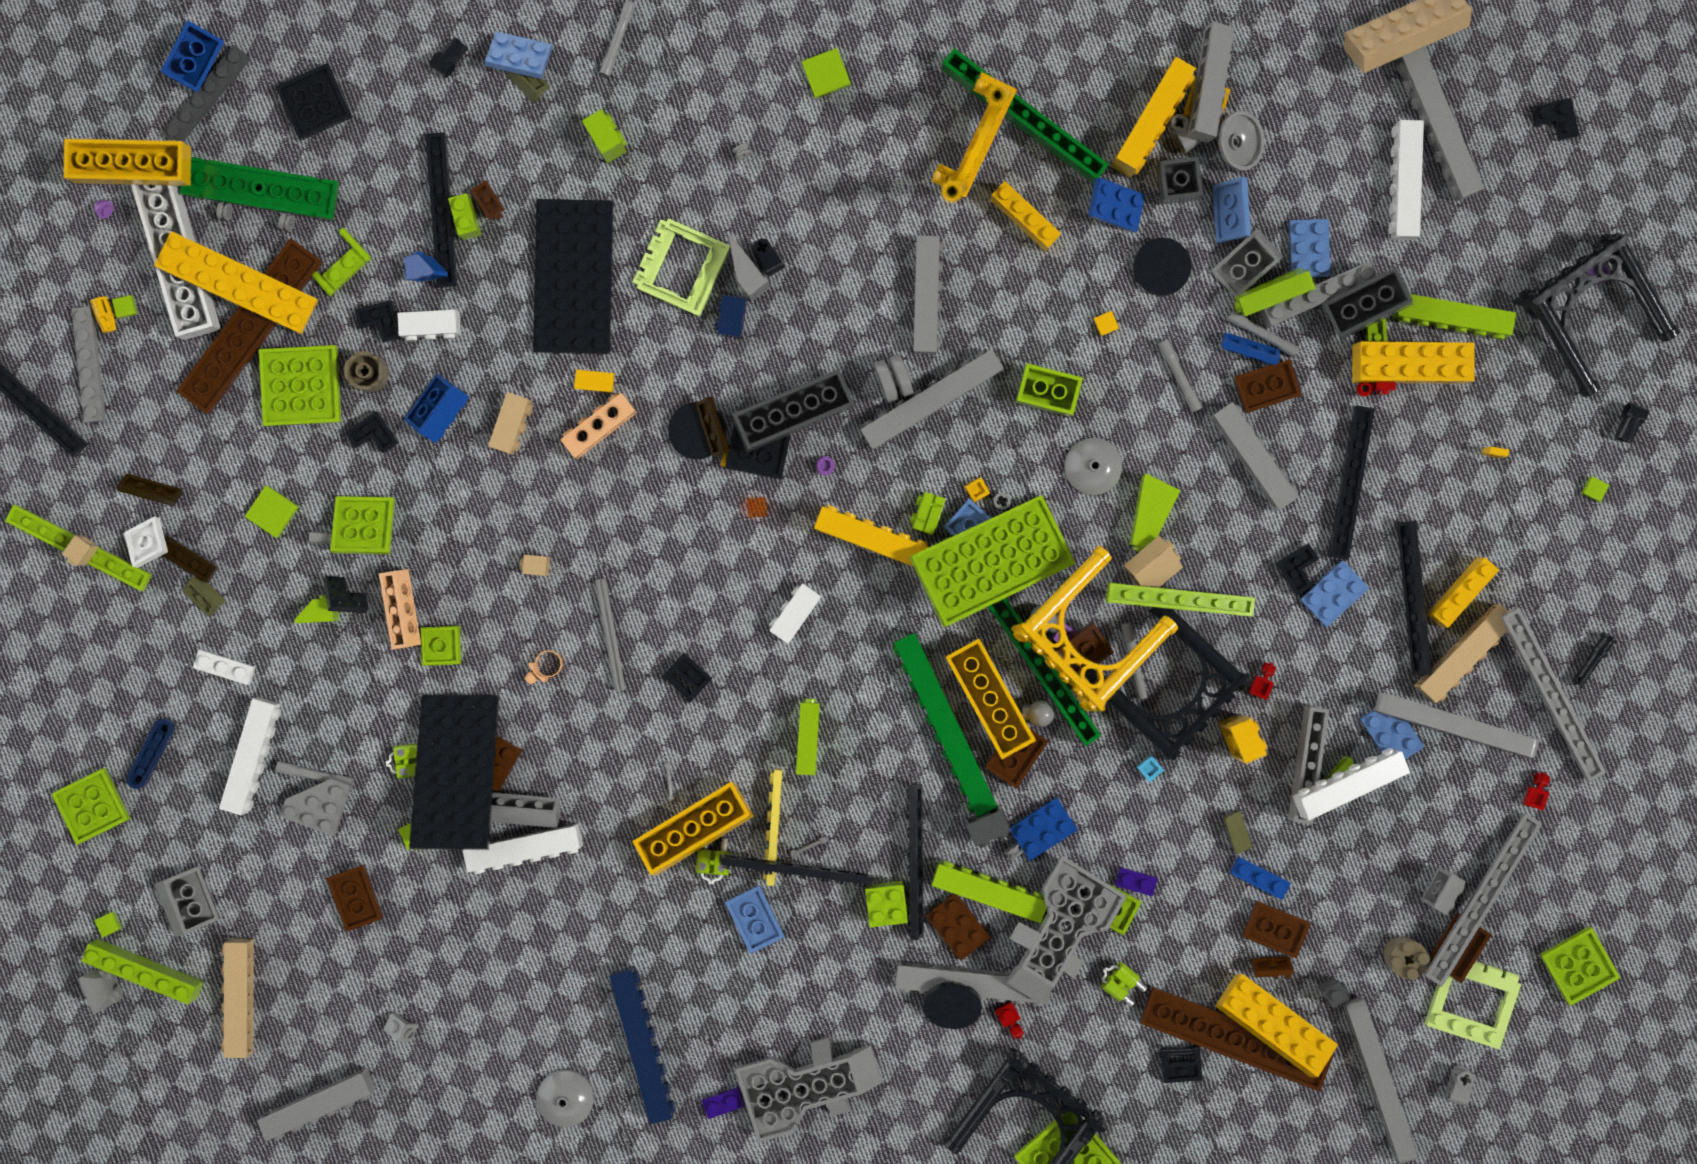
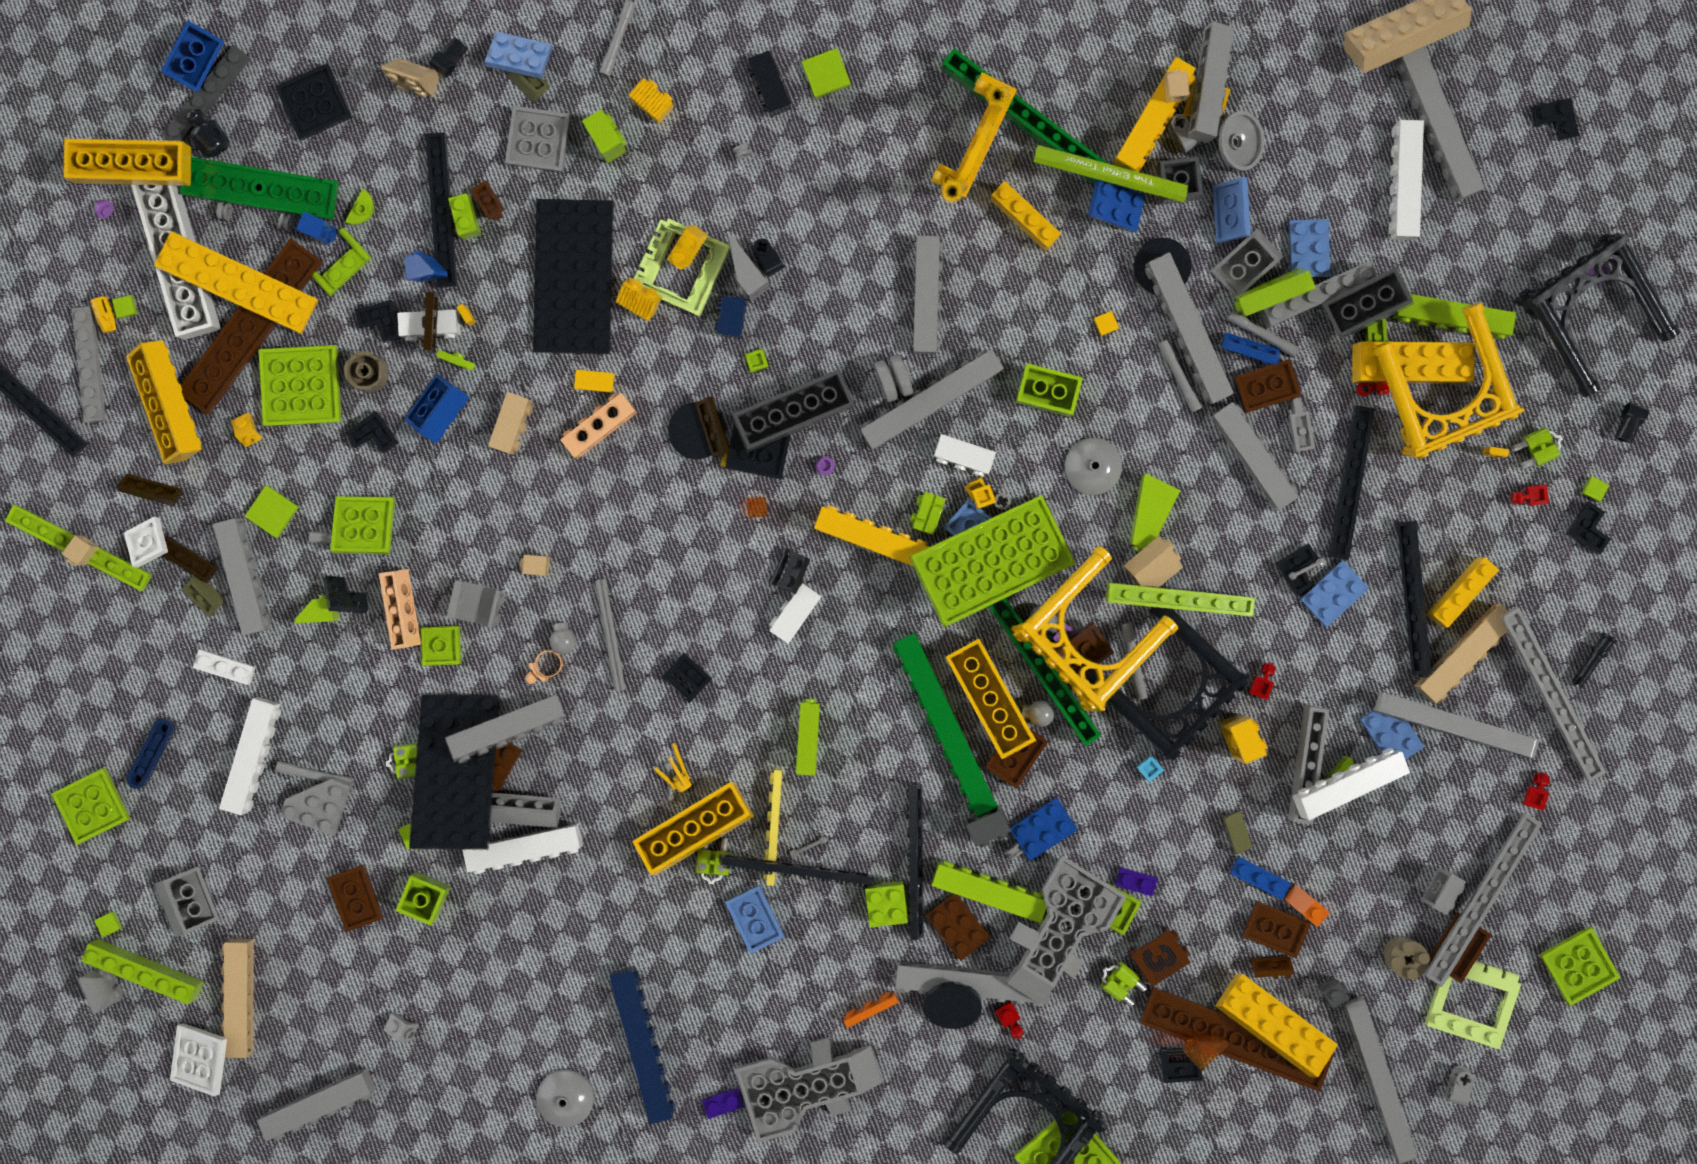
none -> yellow brick [126,340,202,465]
none -> white plate [170,1023,227,1096]
none -> black piece [185,108,230,158]
none -> light grey brick [213,518,271,636]
none -> yellow bracket [231,412,262,447]
none -> blue brick [296,212,337,246]
none -> lime plate [345,189,375,226]
none -> tan slope [381,58,440,98]
none -> lime brick [395,871,451,926]
none -> dark brown plate [421,292,439,353]
none -> lime plate [436,349,475,371]
none -> light grey brick [445,695,565,763]
none -> light grey panel [446,580,505,628]
none -> yellow tile [456,304,476,326]
none -> light grey plate [505,106,571,173]
none -> light grey piece [550,622,576,654]
none -> yellow brick [615,278,662,321]
none -> yellow brick [628,78,674,124]
none -> yellow plant [654,743,692,793]
none -> yellow brick [667,224,708,270]
none -> lime tile [745,348,769,373]
none -> black brick [746,50,791,118]
none -> black plate [768,548,810,594]
none -> orange plate [844,991,899,1028]
none -> white brick [933,434,996,477]
none -> yellow plate [971,484,996,510]
none -> lime tile [1033,145,1188,202]
none -> reddish brown panel [1129,926,1191,987]
none -> light grey brick [1145,252,1234,404]
none -> tan brick [1164,70,1190,103]
none -> clear orange slope [1182,1036,1229,1071]
none -> orange slope [1283,883,1330,927]
none -> light grey hinge [1288,398,1315,453]
none -> light grey hinge [1289,558,1326,580]
none -> yellow arch [1372,302,1524,459]
none -> red plate [1509,484,1549,506]
none -> lime piece [1512,427,1563,469]
none -> black plate [1566,502,1611,555]

